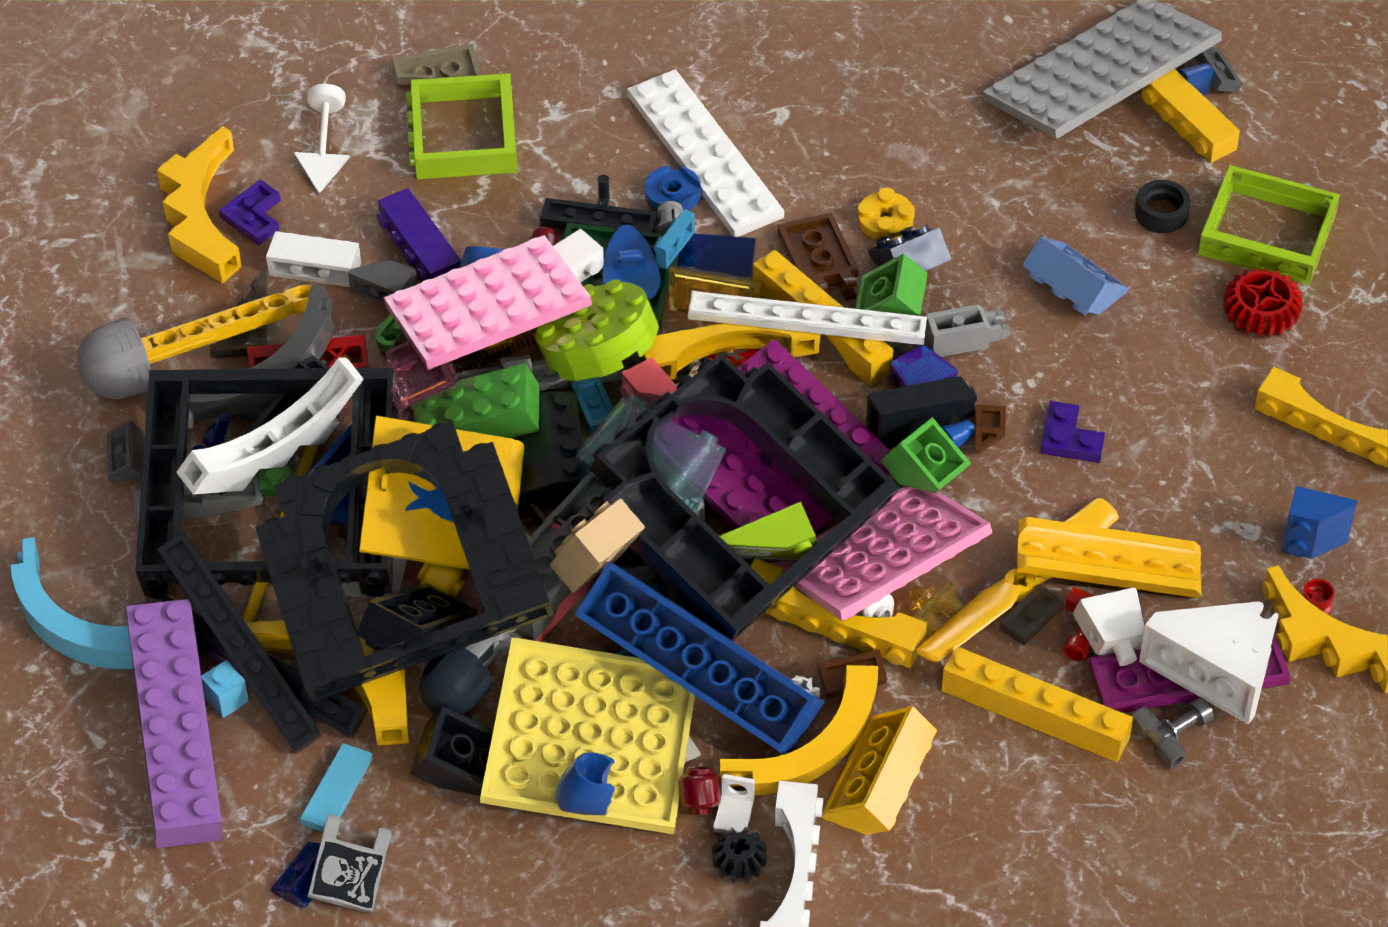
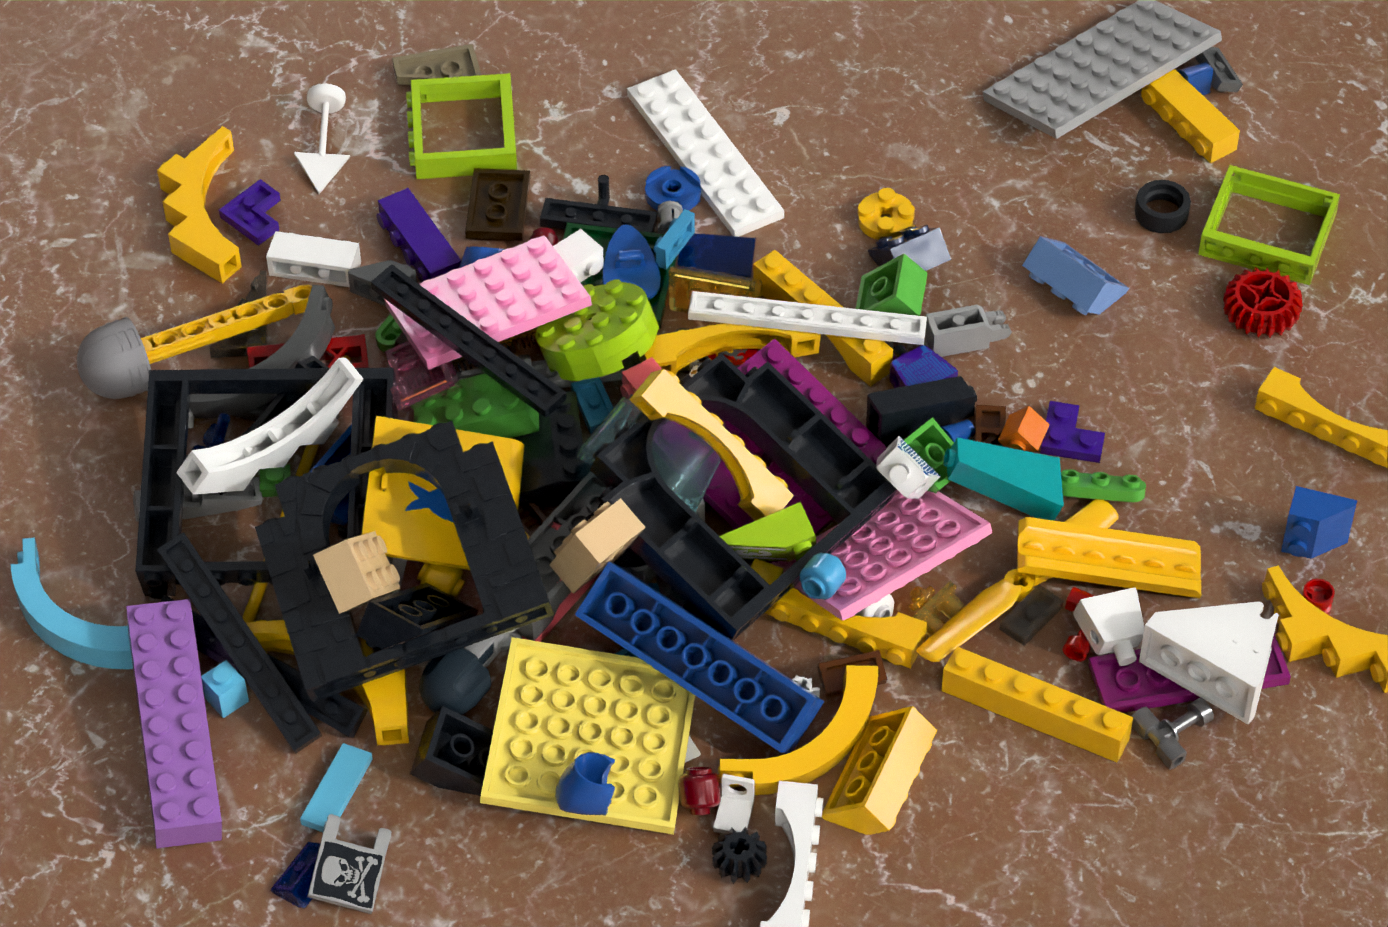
dark grey slope [107,421,145,482] -> none
reddish brown tile [778,213,859,301] -> none
none -> tan brick [313,531,401,614]
none -> black plate [371,264,567,418]
none -> dark brown plate [465,168,531,241]
none -> yellow arch [629,369,794,521]
none -> dark azure head [799,553,846,600]
none -> white torso [876,436,941,499]
none -> teal slope [944,437,1064,521]
none -> orange brick [998,406,1050,453]
none -> bright green plate [1061,469,1146,502]

